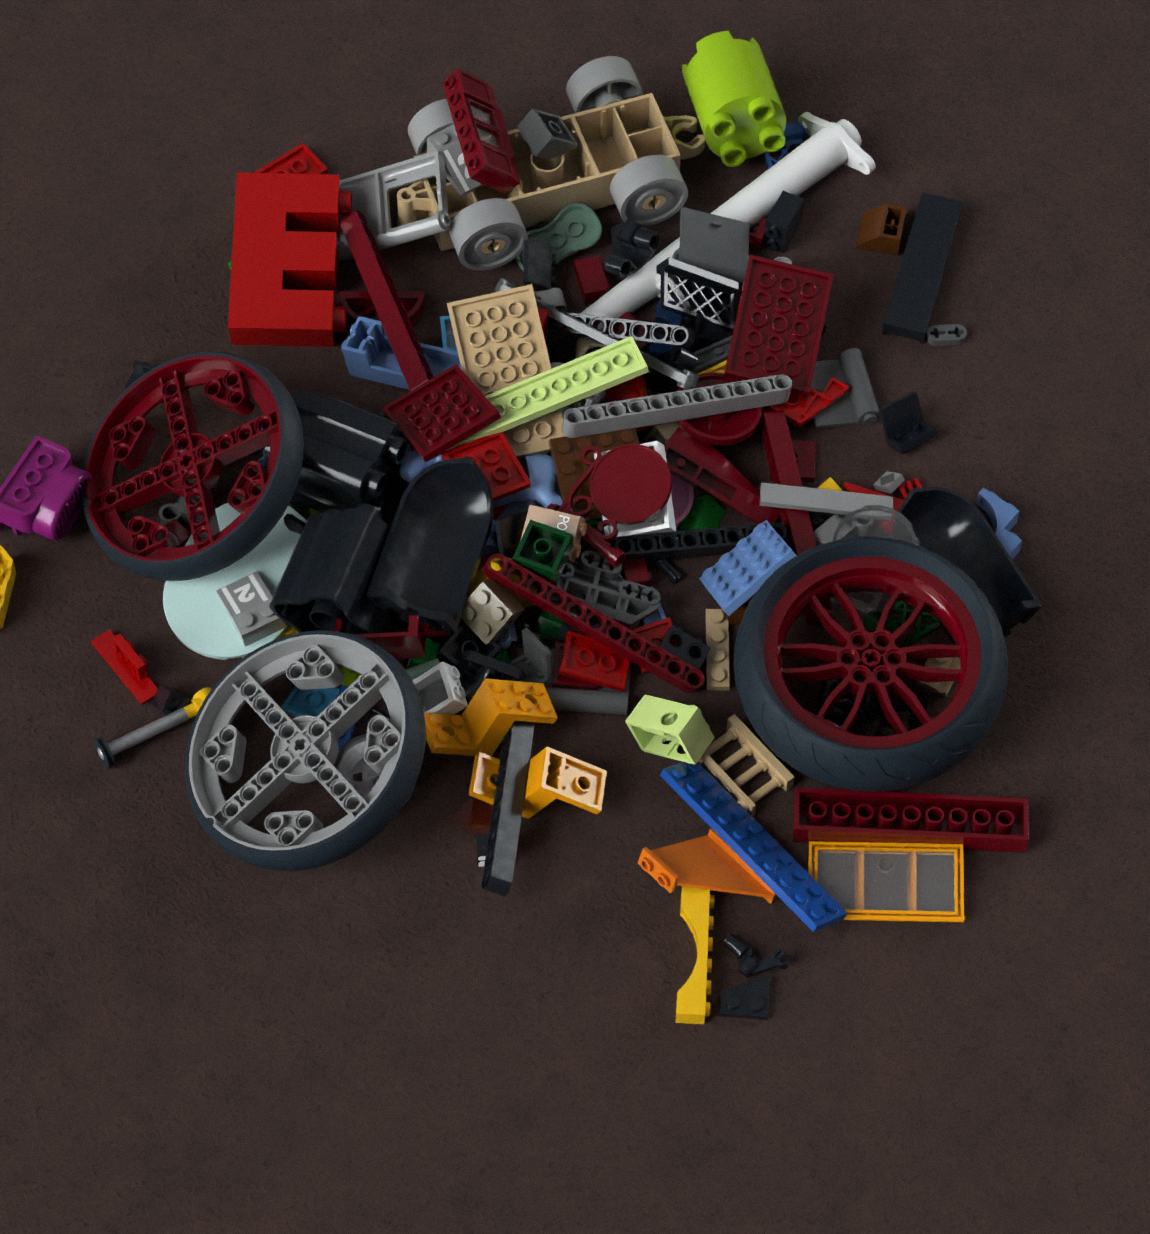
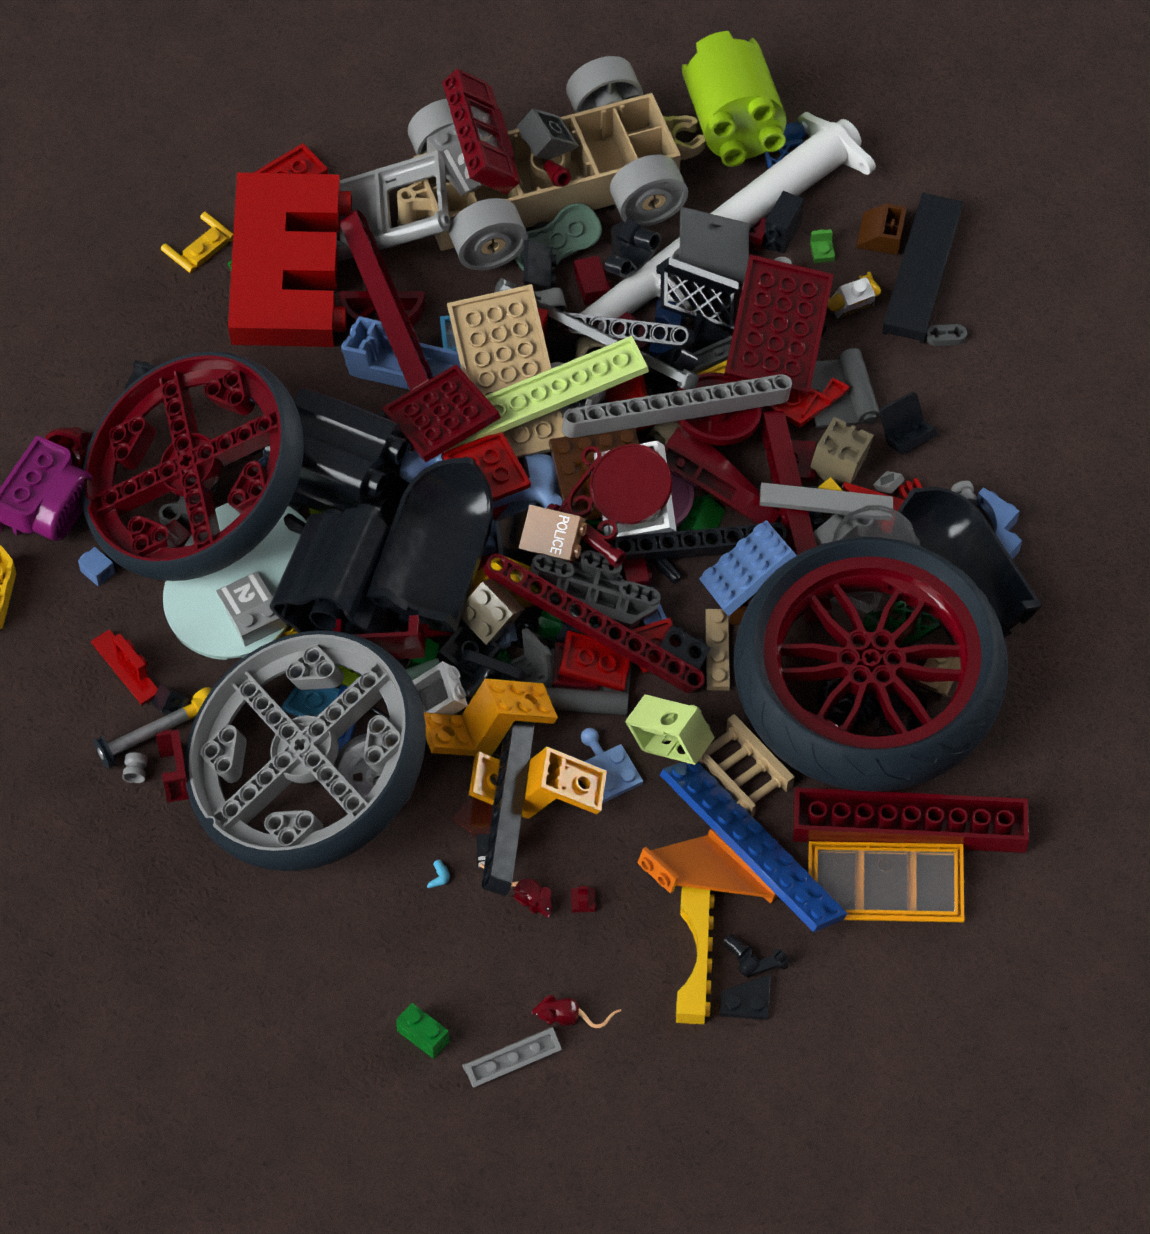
dark green brick [513,520,574,584] -> none
none -> dark red head [44,426,92,470]
none -> medium blue brick [78,547,115,587]
none -> light grey wheel [122,752,148,783]
none -> dark red panel [156,729,189,803]
none -> yellow plate [161,212,233,274]
none -> green brick [396,1003,449,1059]
none -> medium azure animal [427,859,450,888]
none -> light grey hinge [462,1027,562,1087]
none -> dark red animal [480,863,552,917]
none -> dark red animal [532,995,622,1028]
none -> dark red cone [543,160,571,187]
none -> dark red tile [571,886,595,913]
none -> light blue plate [581,728,643,803]
none -> bright green bracket [810,229,835,263]
none -> dark tan piece [810,417,874,485]
none -> white torso [827,272,881,319]
none -> light grey wheel [951,481,978,506]

